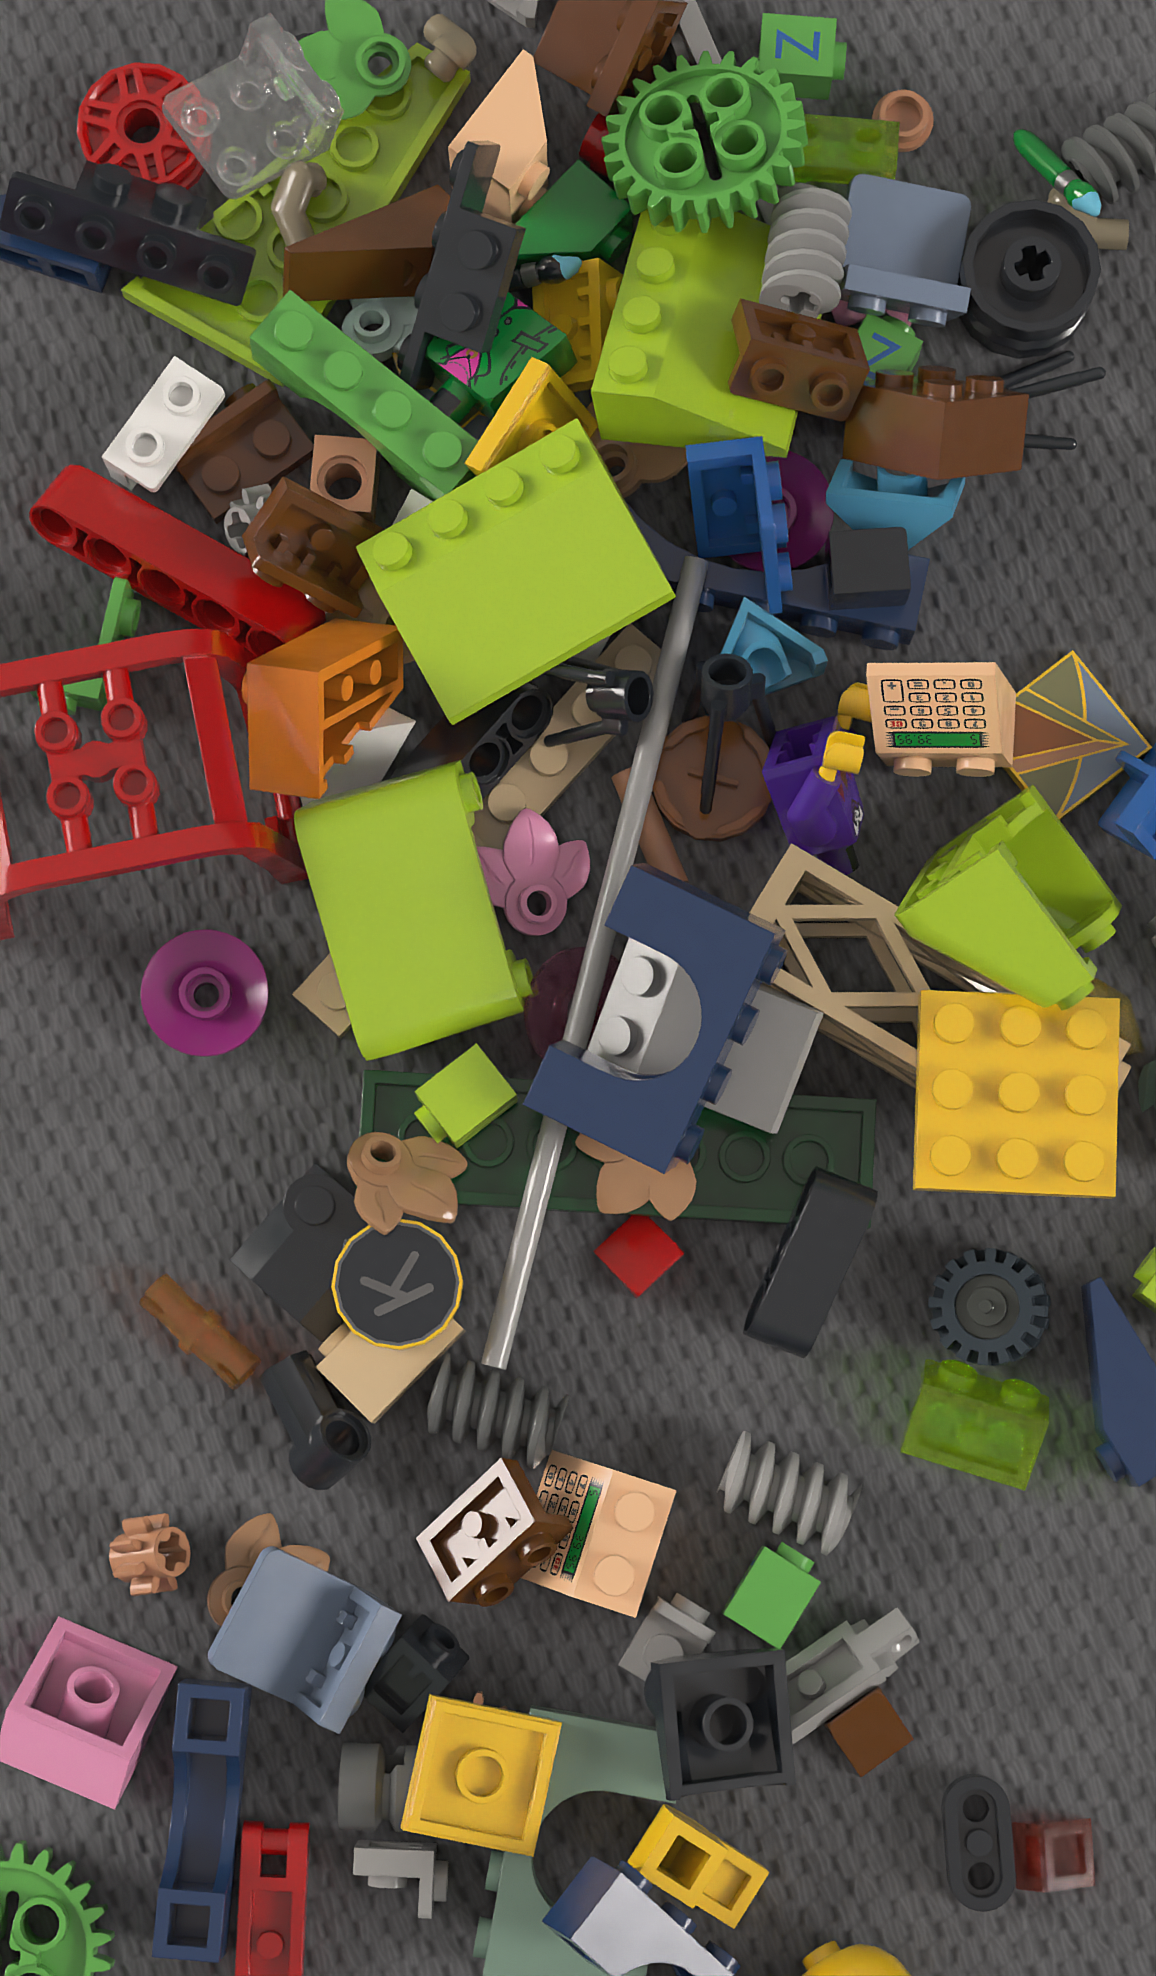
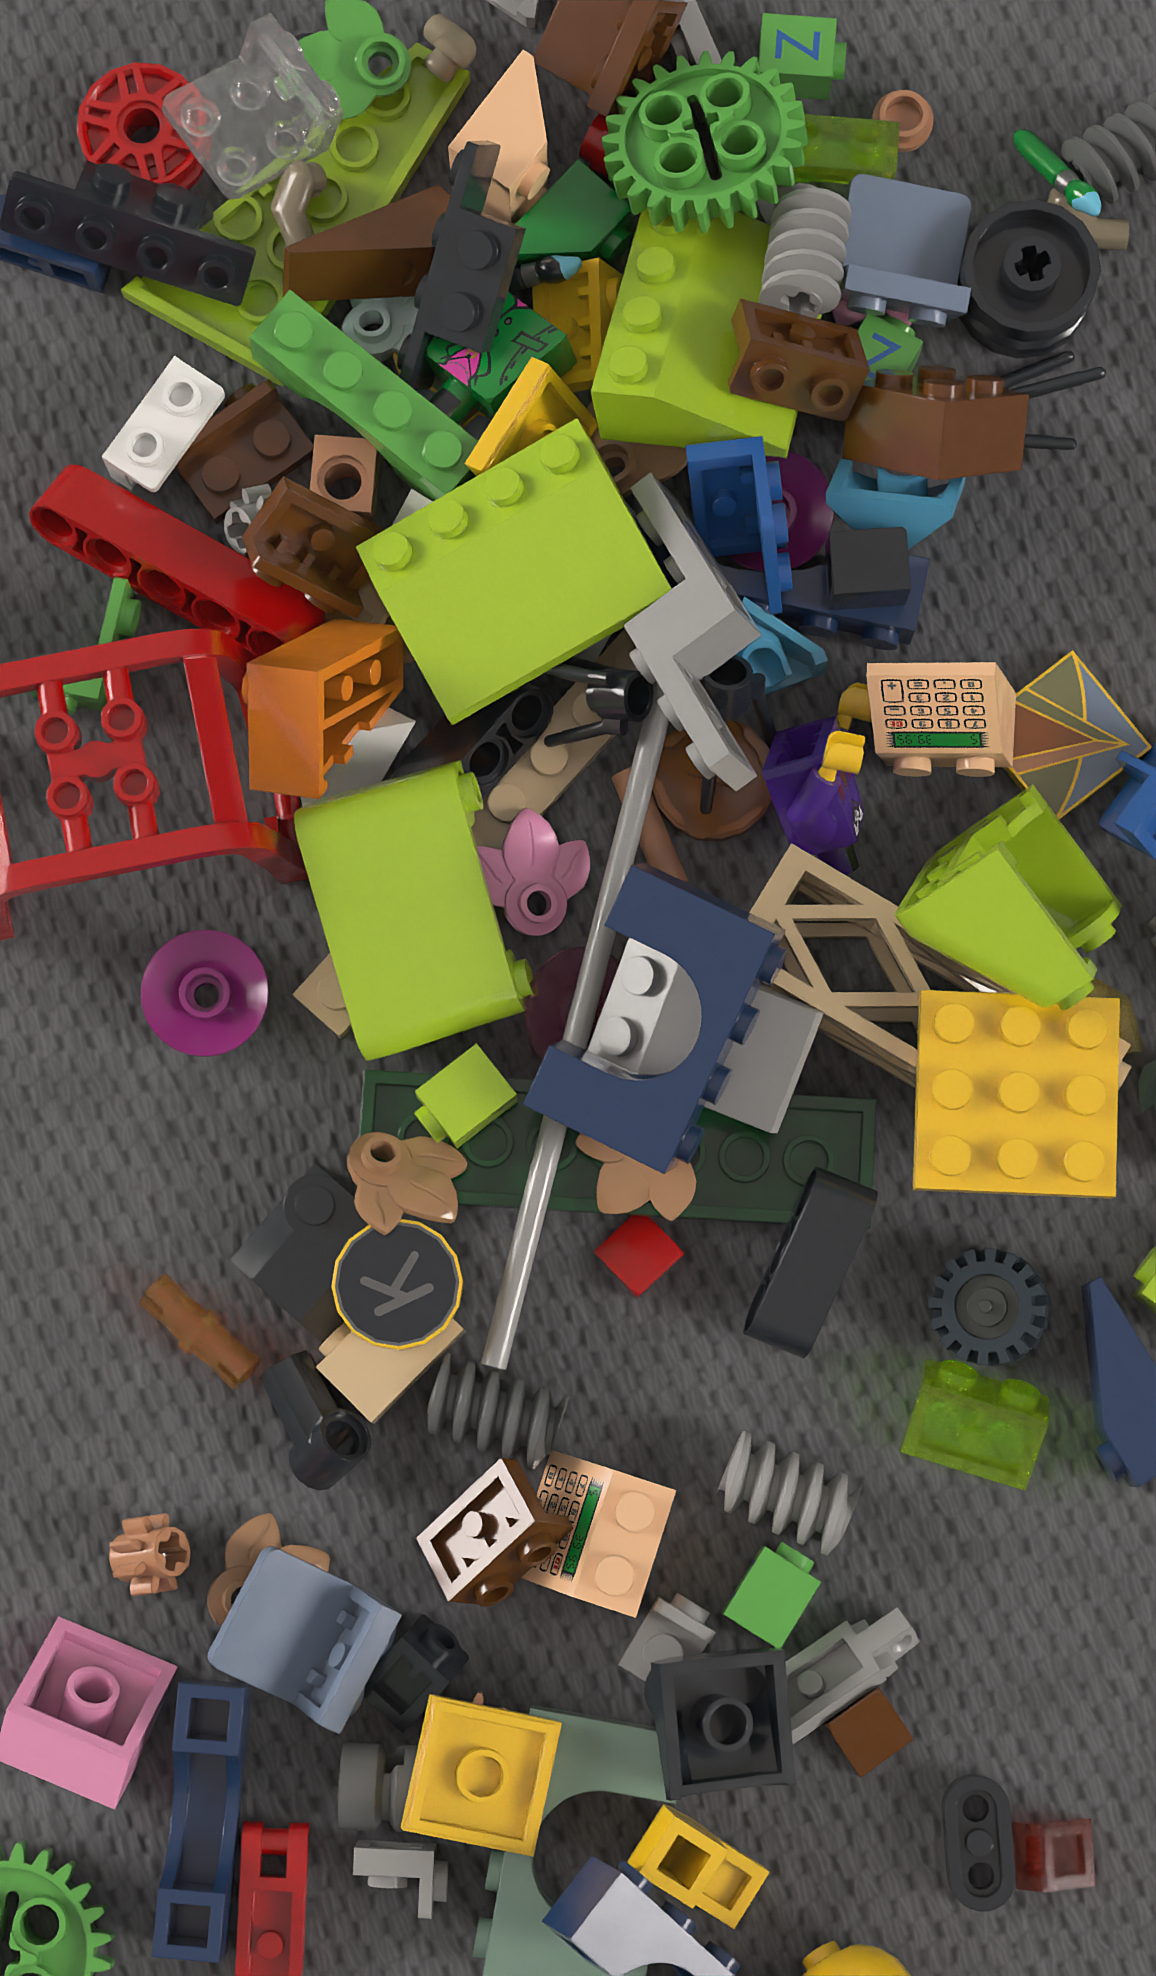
none -> light grey bracket [624,472,762,791]

